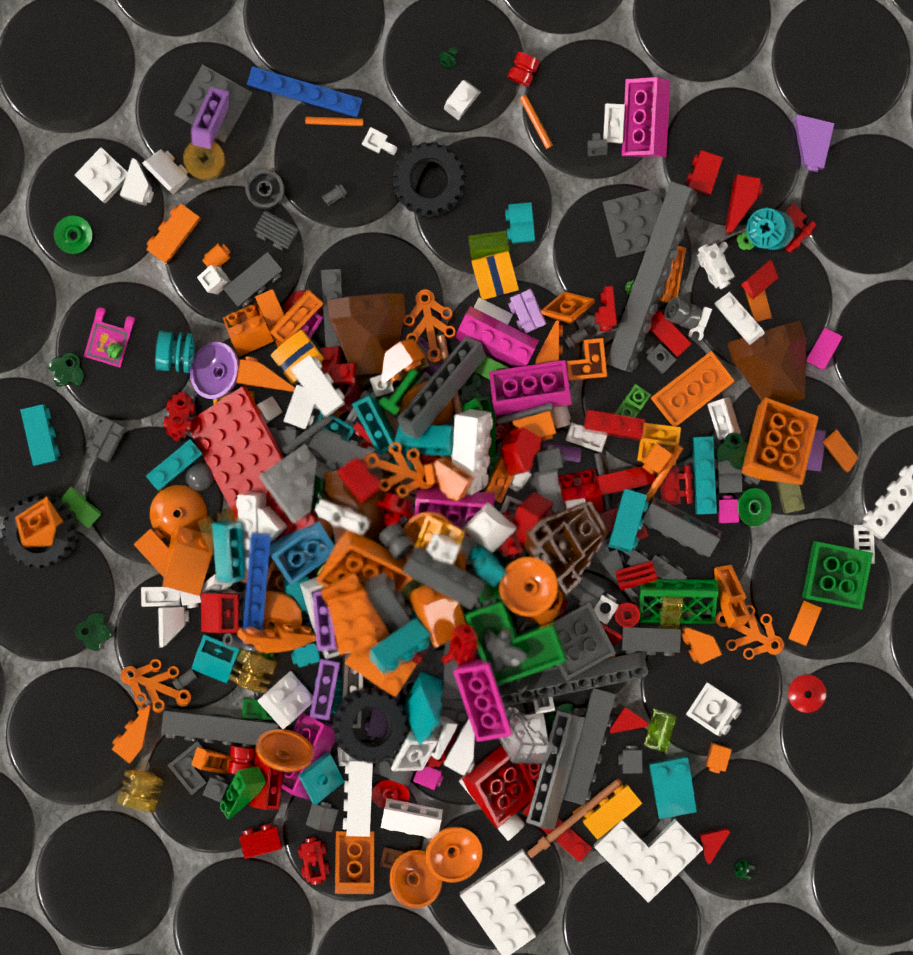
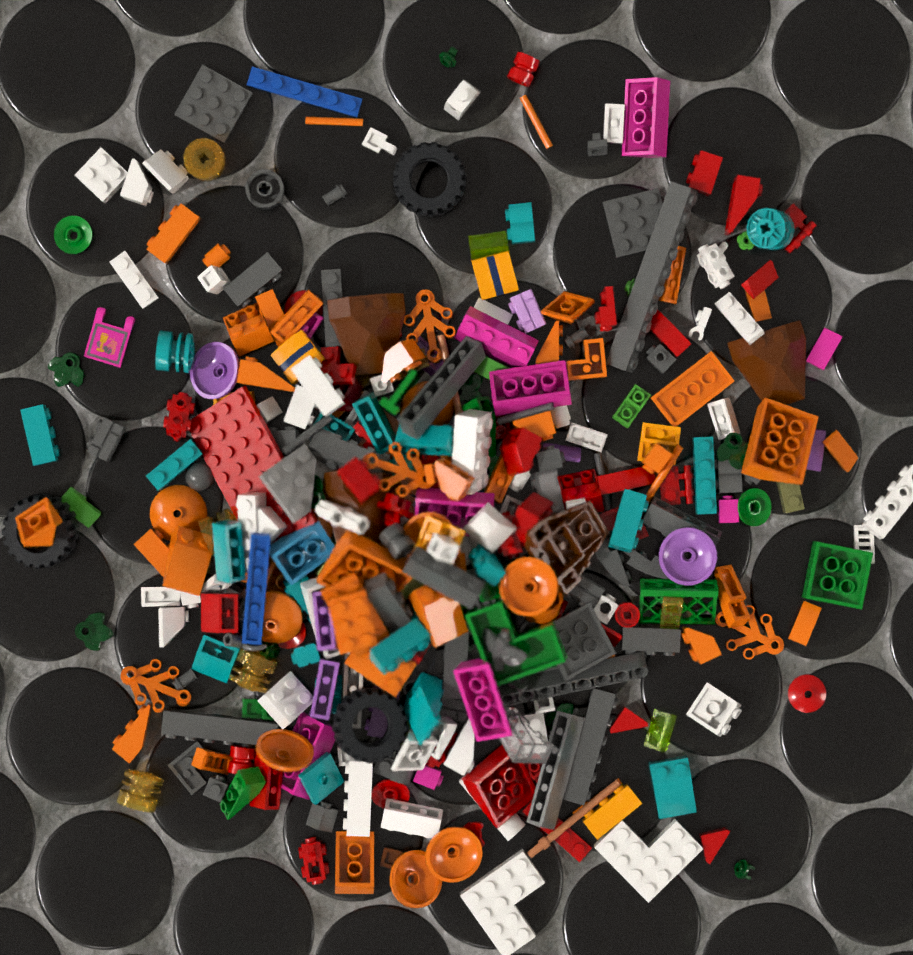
bright green plate [107,342,124,360] -> none
medium lavender brick [191,87,229,149] -> none
orange slope [237,624,316,653] -> none
red brick [239,823,283,859] -> none
dark grey brick [254,210,299,251] -> none
red brick [441,623,478,666] -> none
red brick [583,410,645,441] -> none
red tile [615,561,658,591] -> none
dark grey brick [618,745,642,774] -> none
dark grey wheel [665,297,701,329] -> none
orange brick [705,743,732,774] -> none
medium lavender slope [794,115,834,172] -> none
none -> white plate [110,251,159,309]
none -> red piece [464,822,485,847]
none -> medium lavender dish [659,527,717,585]

